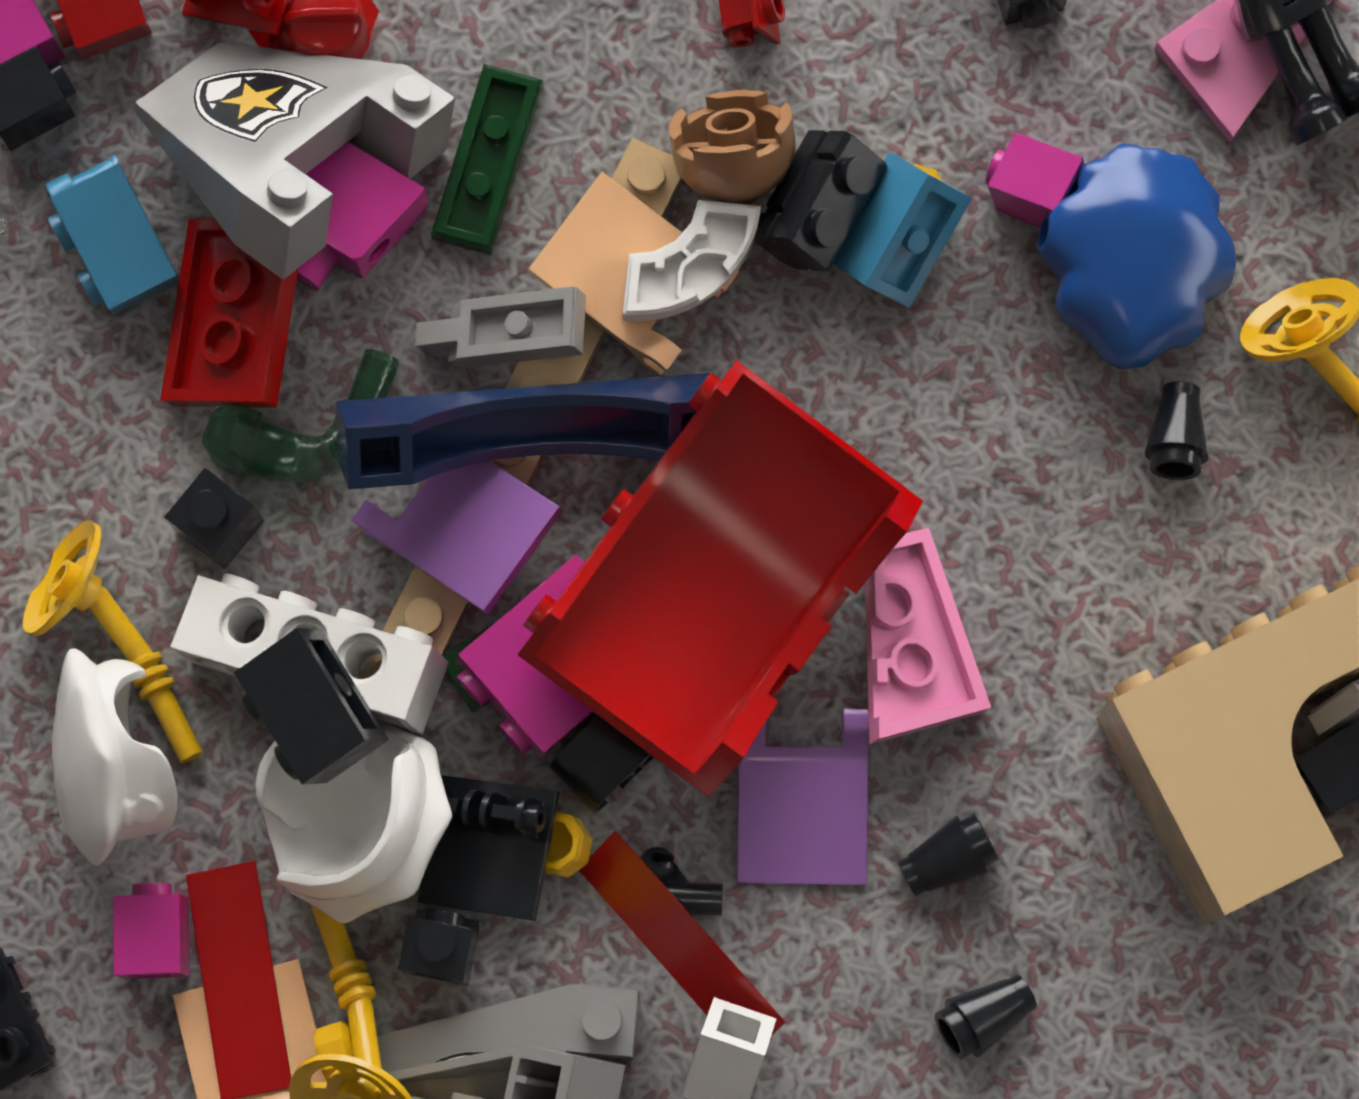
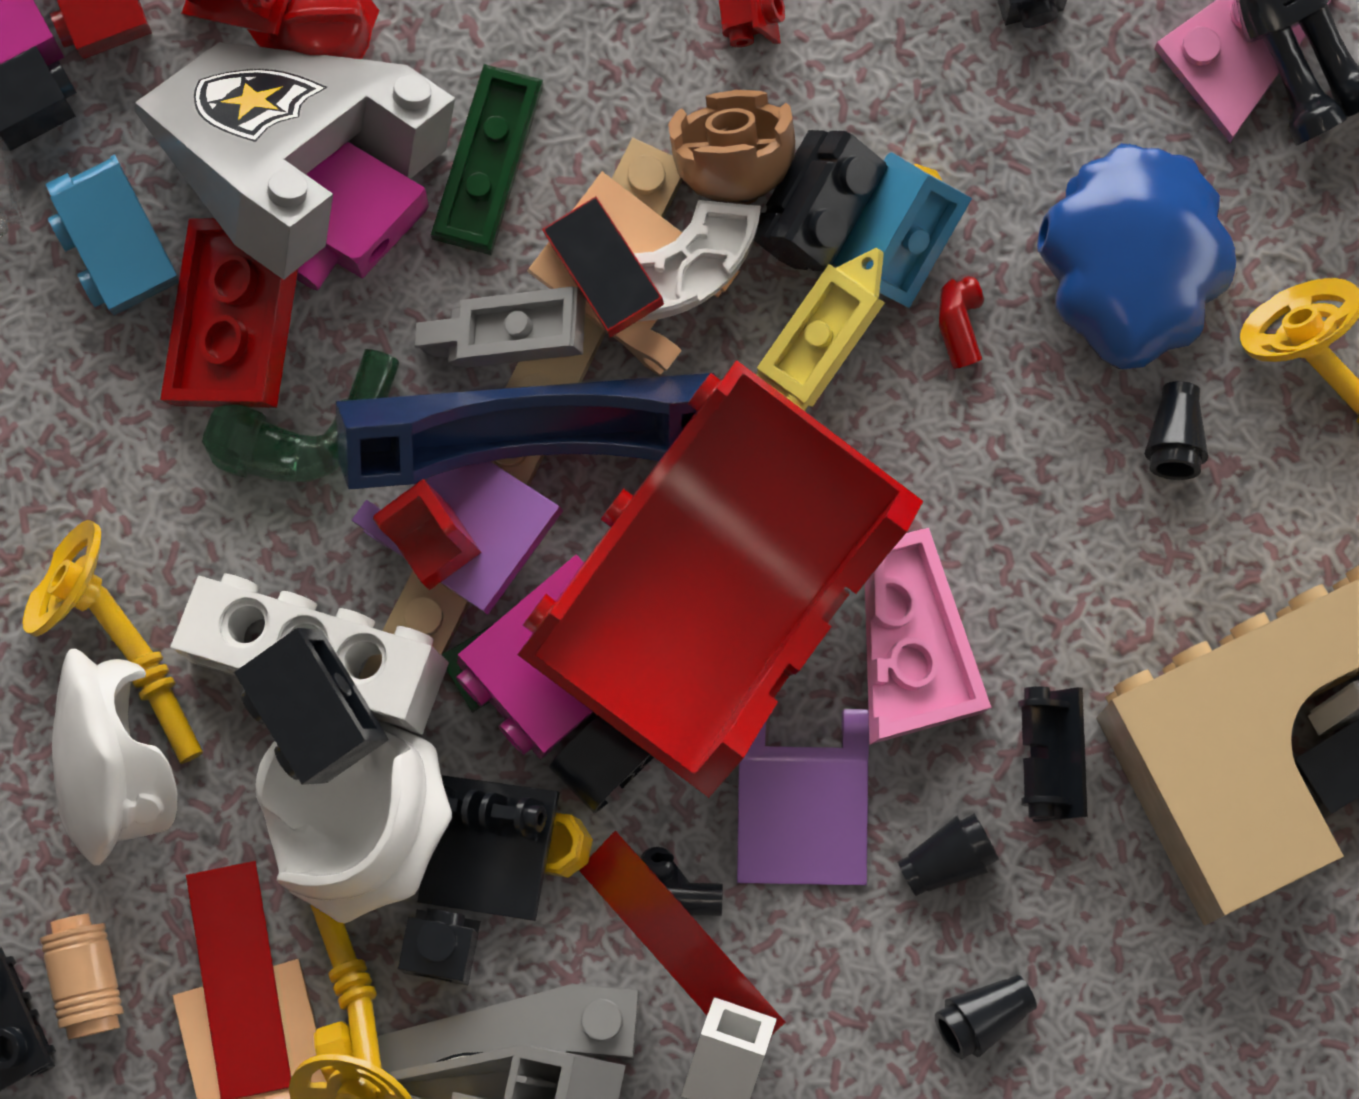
dark pink brick [113,883,190,979] -> none
black brick [164,468,264,570] -> none
dark pink brick [986,132,1085,228] -> none
none -> light nougat head [40,913,124,1040]
none -> red panel [373,478,482,590]
none -> black tile [542,196,664,338]
none -> light yellow plate [757,248,885,411]
none -> red arm [938,276,984,369]
none -> black hinge [1018,686,1088,822]

